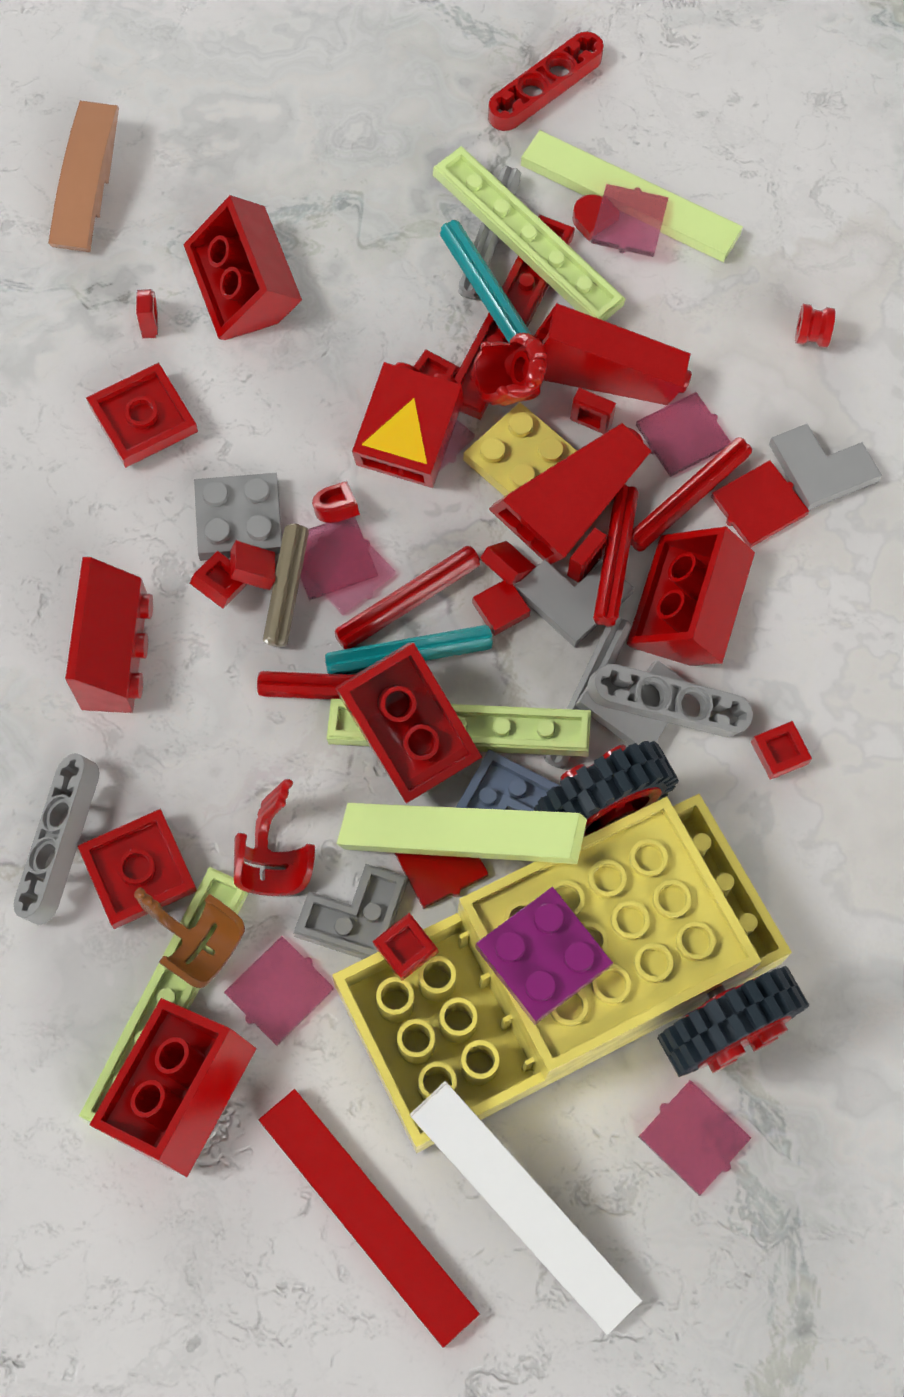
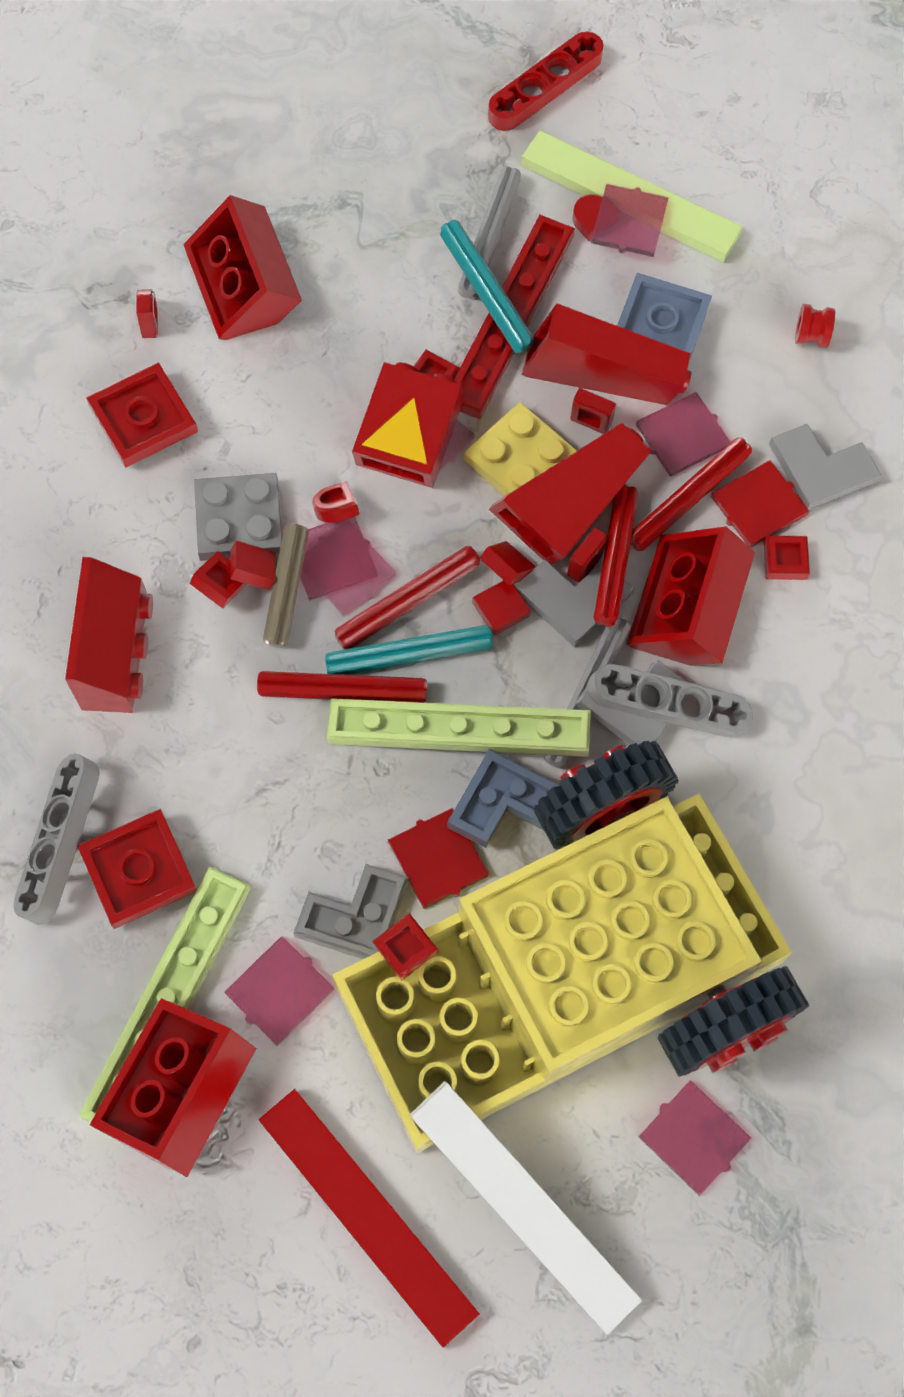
nougat slope [48,100,119,252] -> none
dark orange helmet [134,888,245,988] -> none
red helmet [234,779,315,896] -> none
red slope [334,643,482,804] -> none
yellowish green tile [337,803,587,864] -> none
yellowish green tile [433,146,626,321] -> none
red hair [473,333,547,406] -> none
magenta plate [475,886,613,1025] -> none
red plate [751,721,812,780] -> none
none -> sand blue plate [617,273,712,365]
none -> red tile [763,535,810,580]

